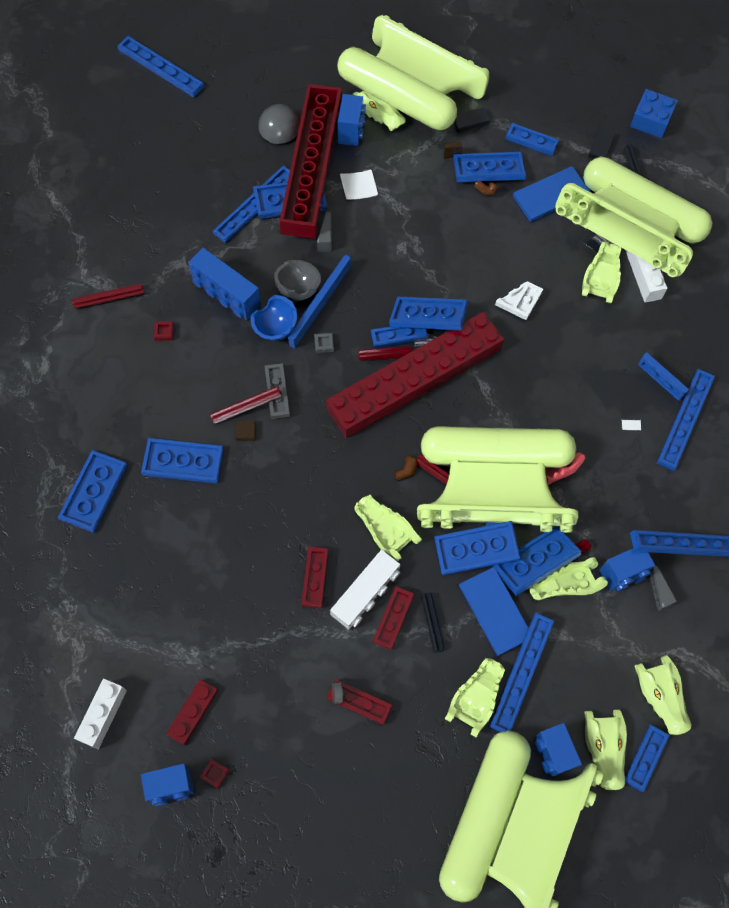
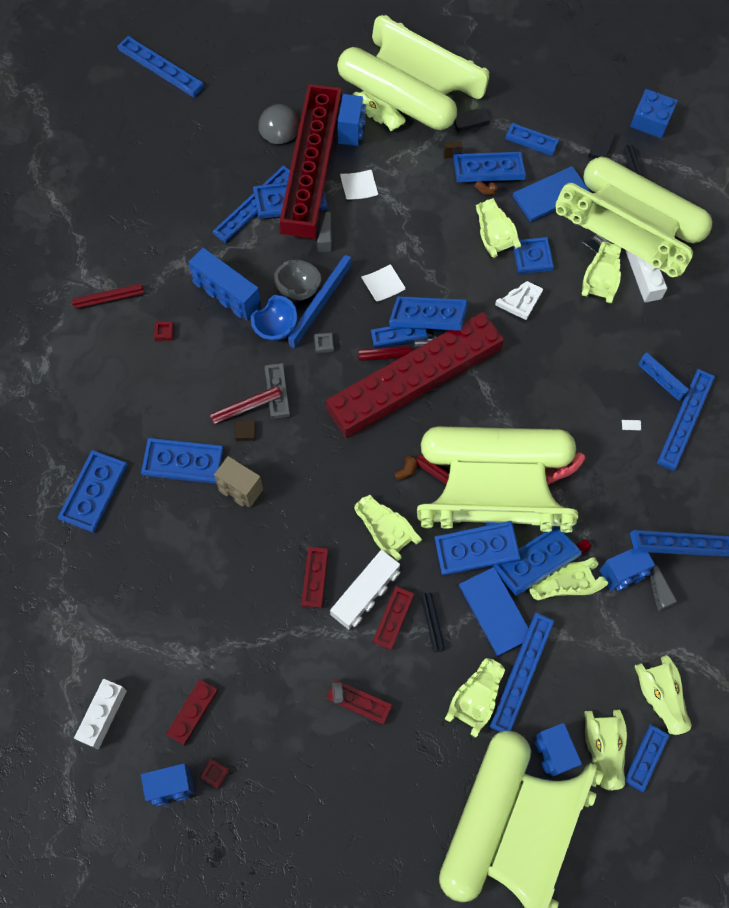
none -> dark tan brick [214,456,263,508]
none -> white sticker [361,265,405,301]
none -> yellowish green animal [476,198,521,258]
none -> blue tile [513,237,554,274]

